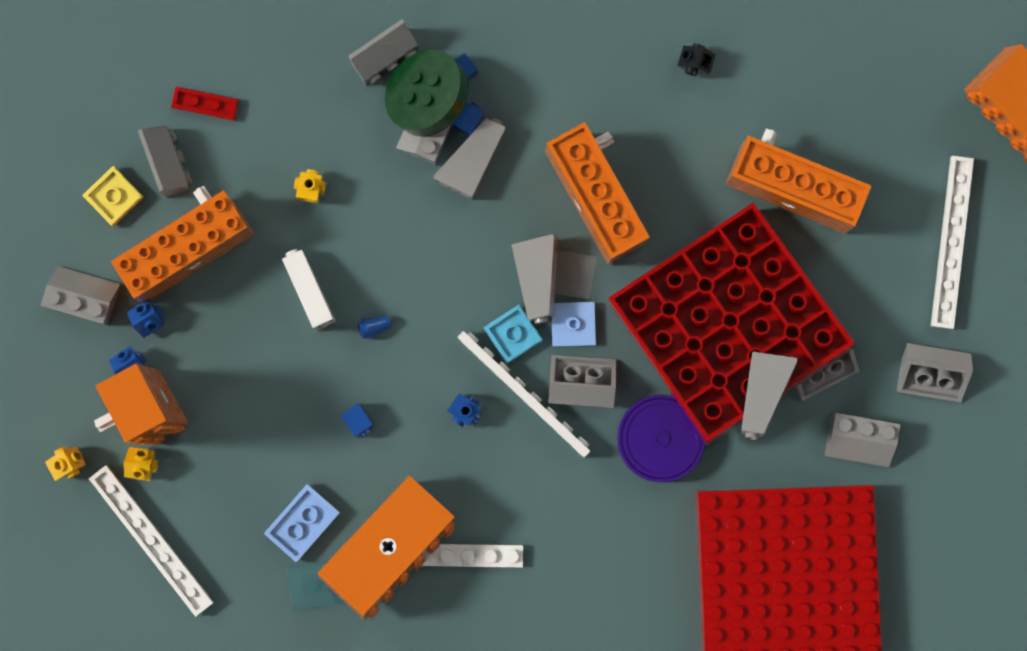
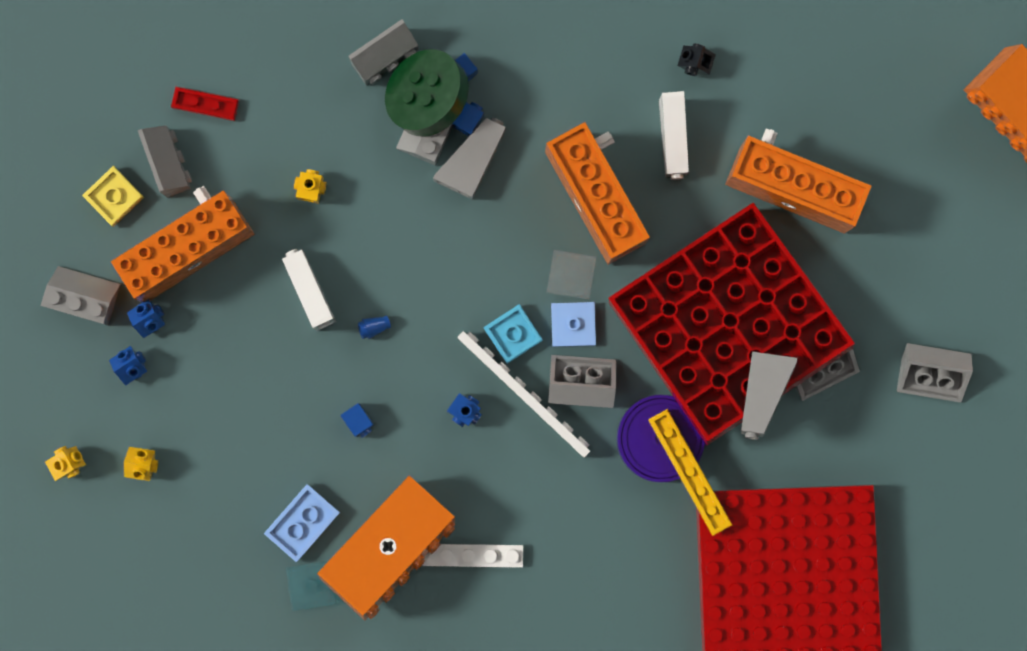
white plate [89,465,214,617] -> none
orange piece [94,364,188,446] -> none
light grey slope [511,234,558,324] -> none
light grey slope [824,413,901,467] -> none
white plate [930,156,974,329] -> none
none -> yellow tile [648,409,732,536]
none -> white slope [659,91,689,180]

